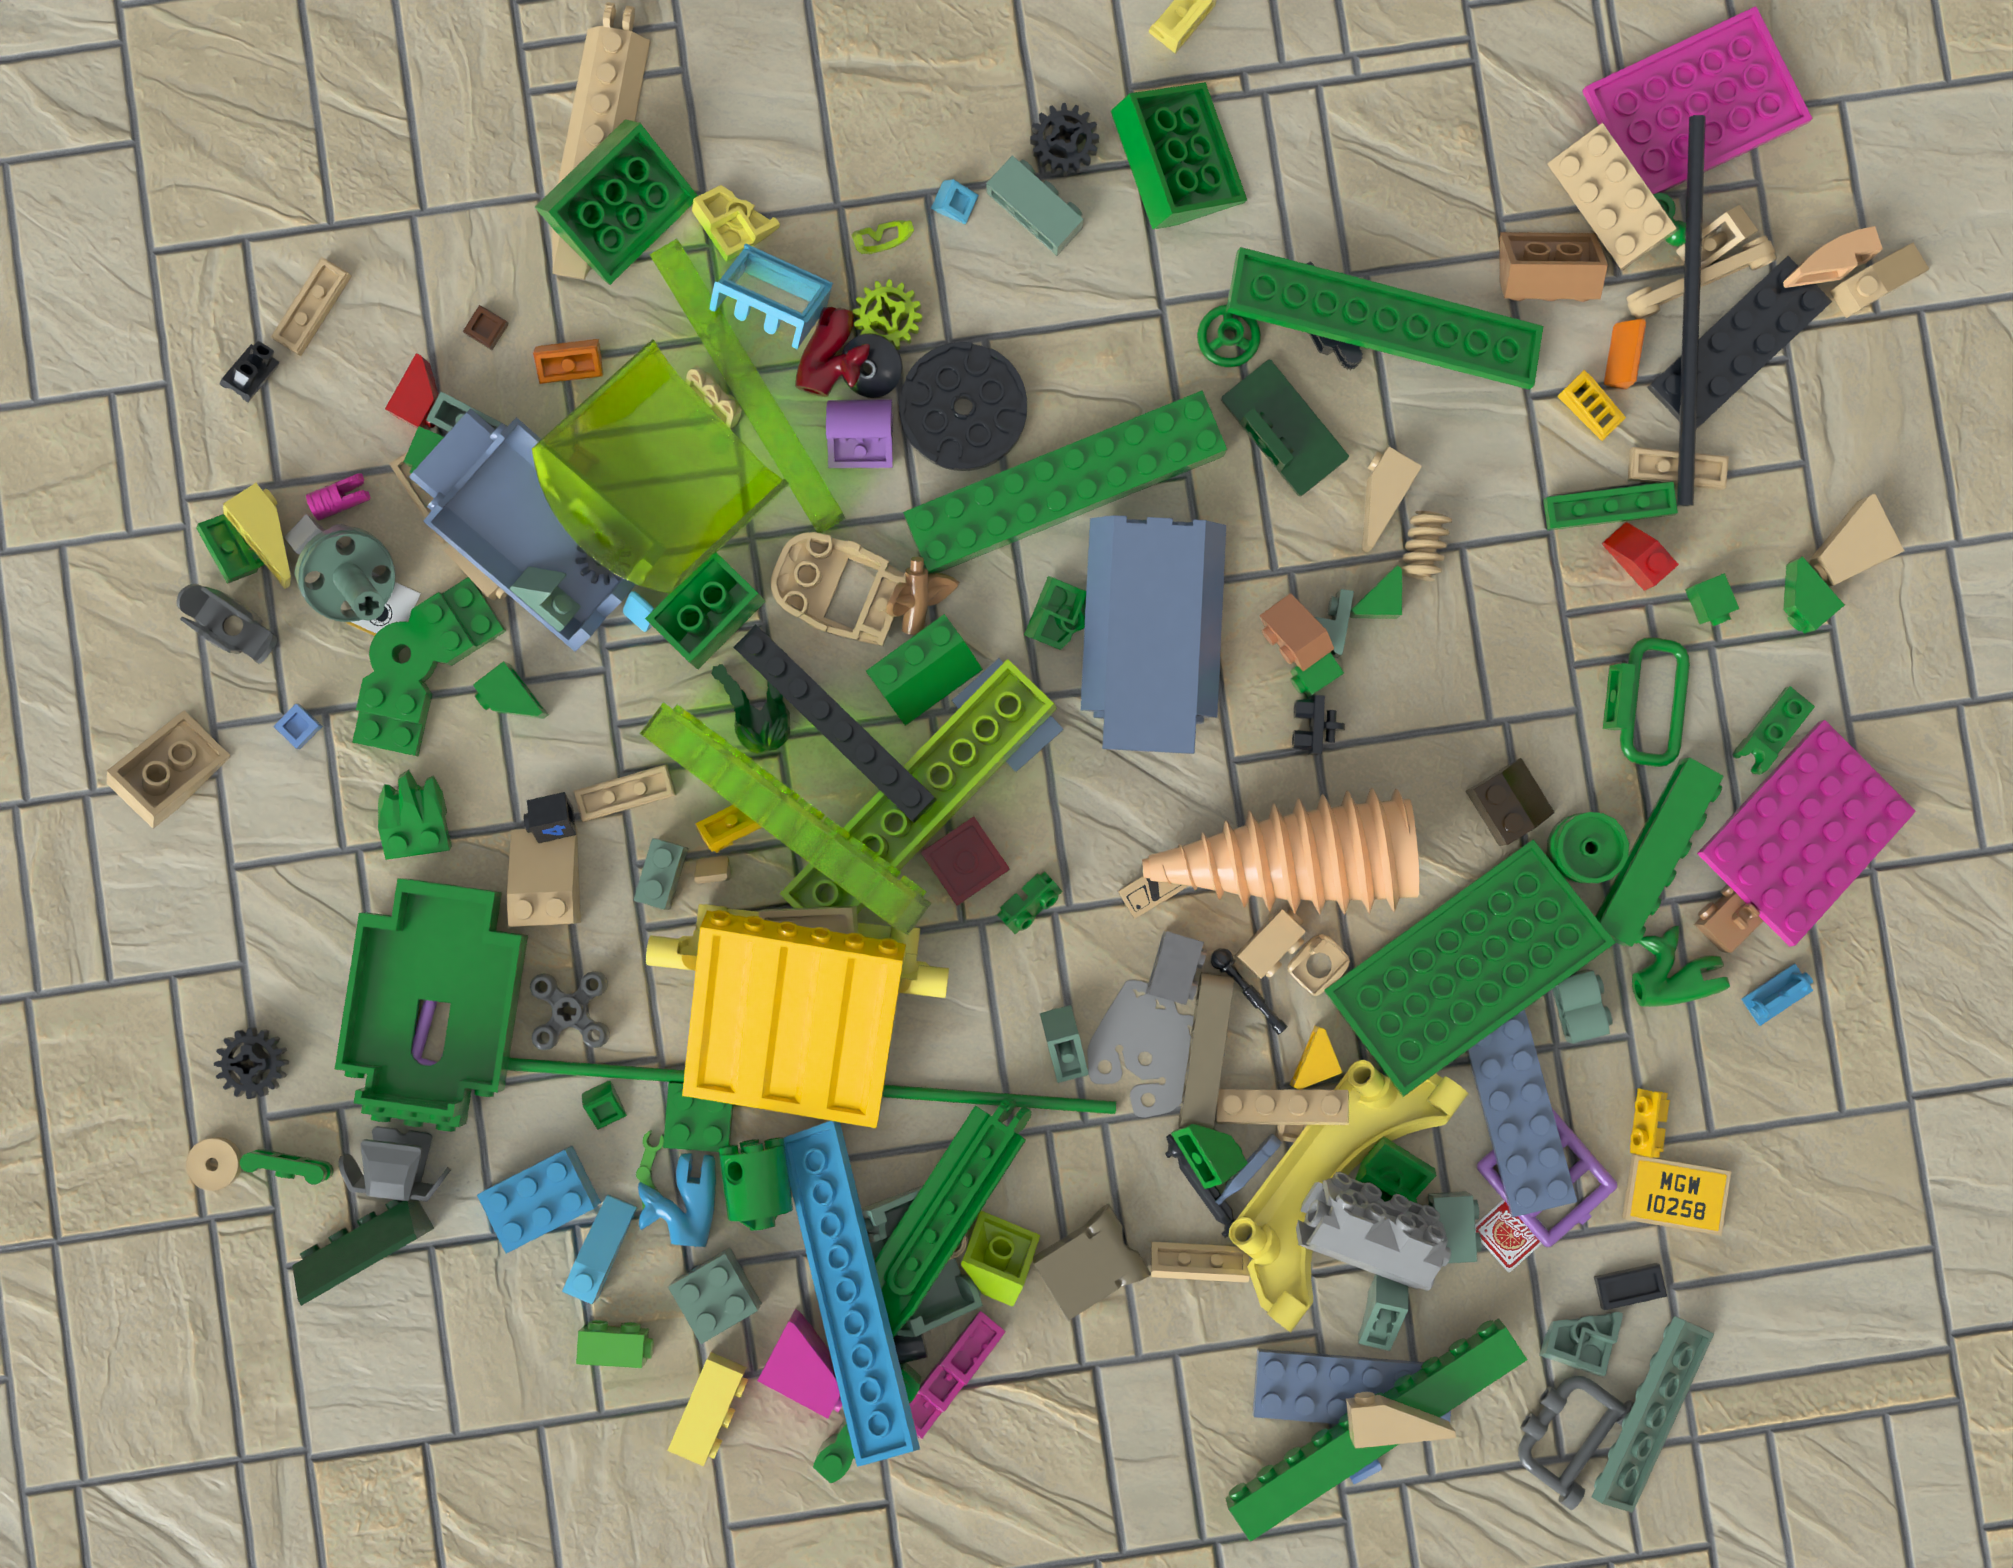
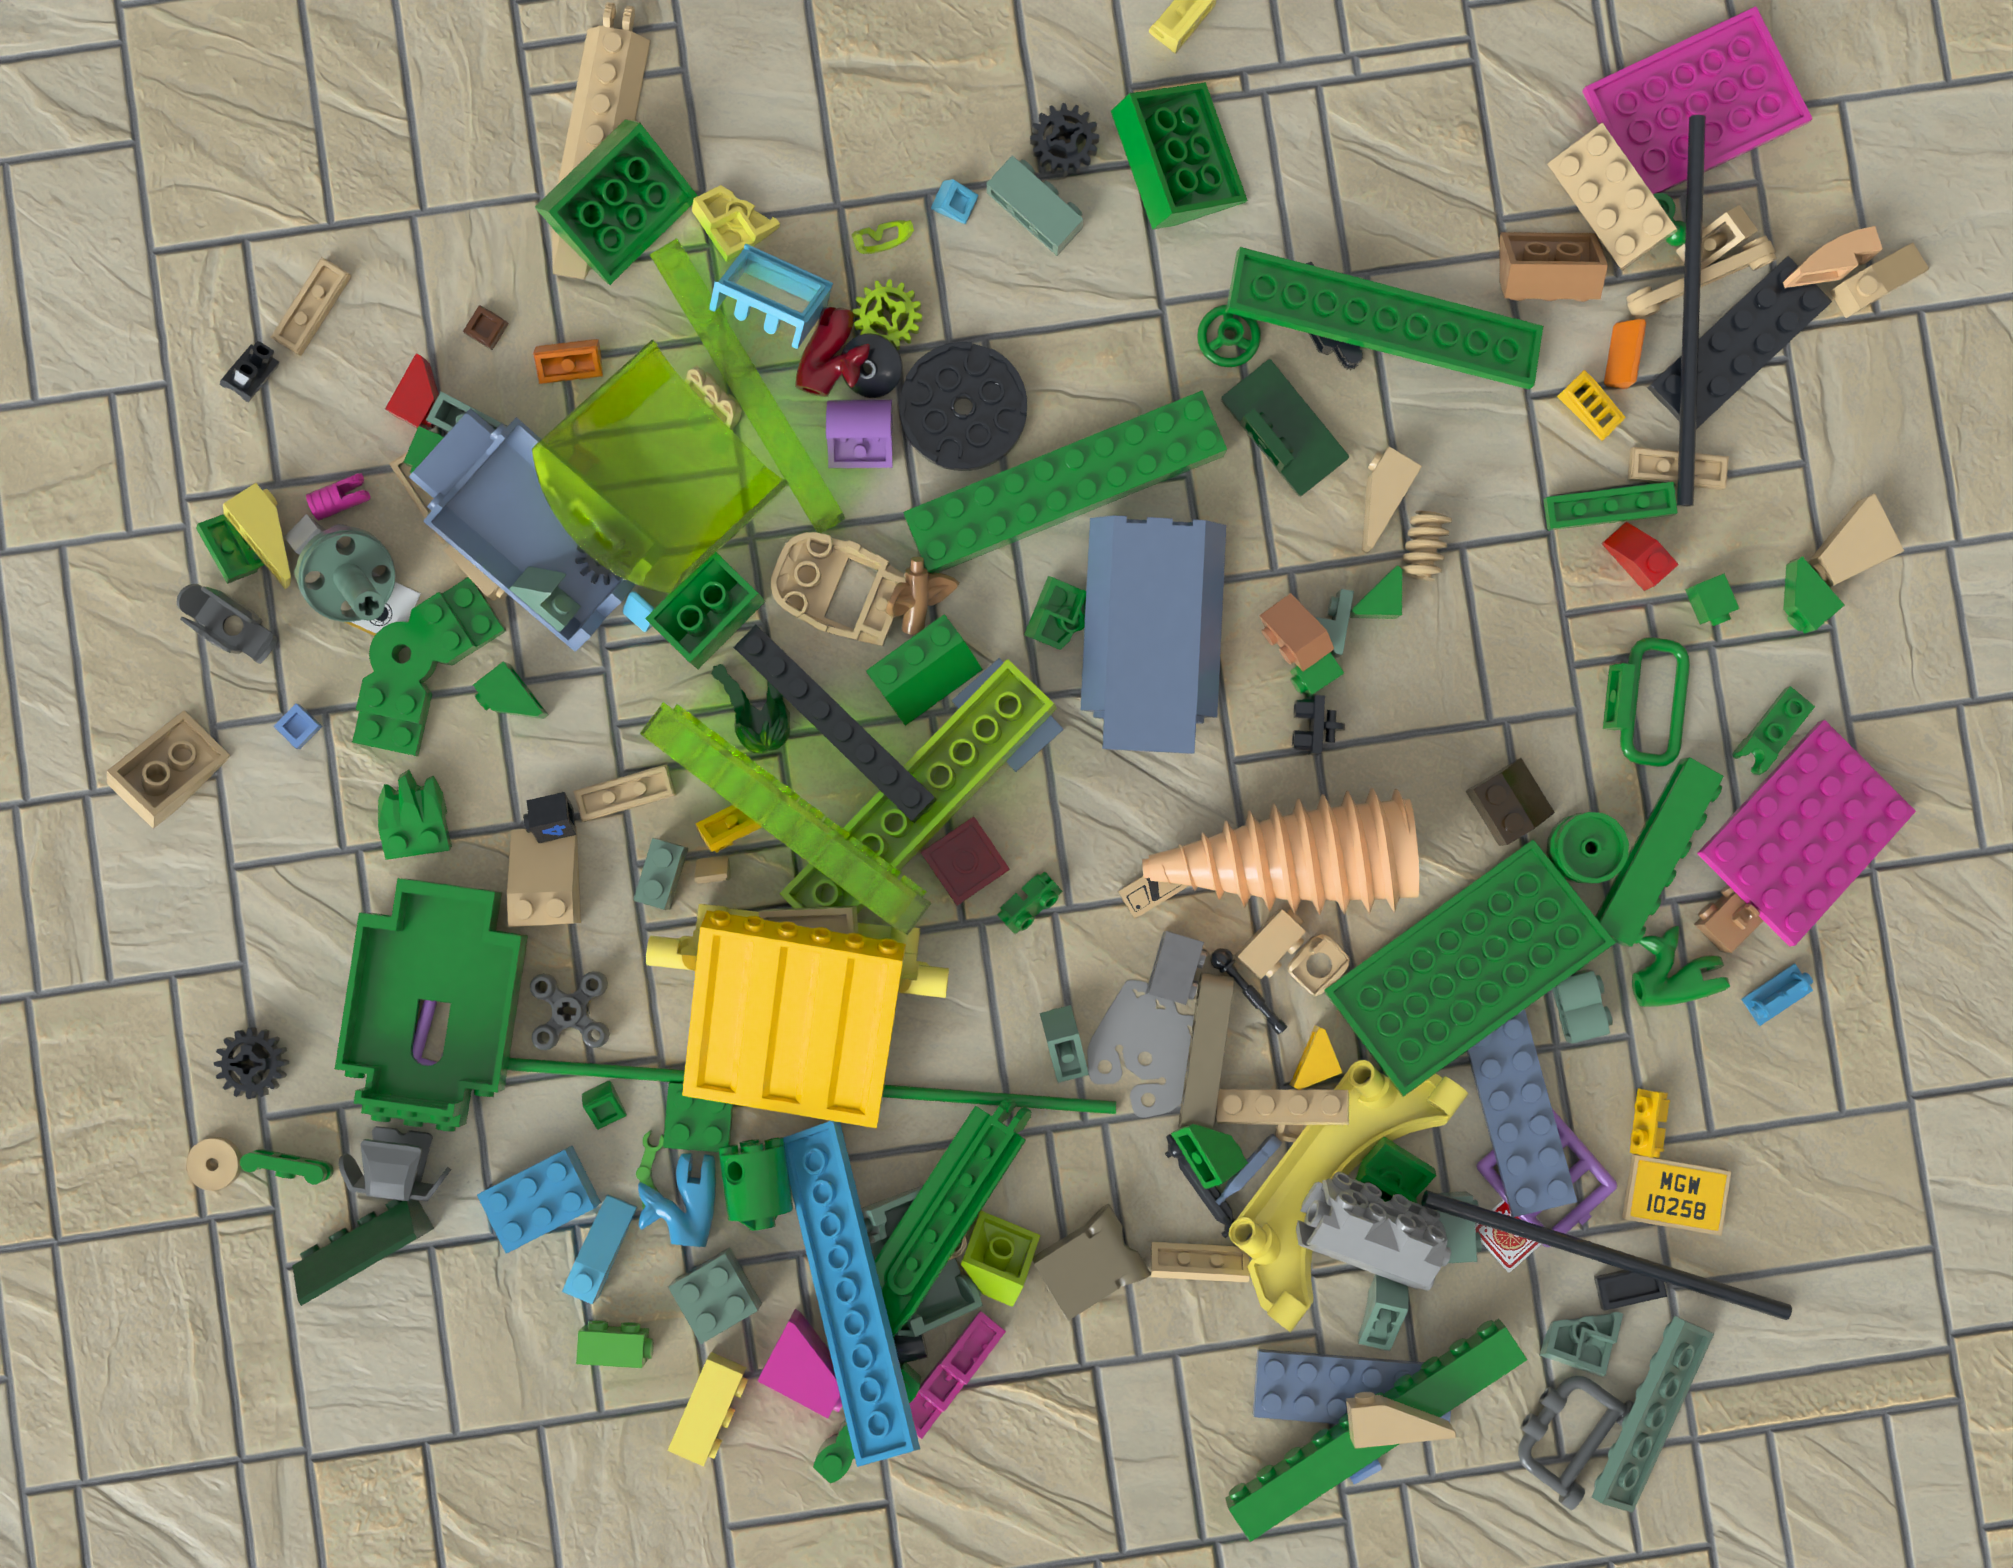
none -> black piece [1421,1190,1792,1320]

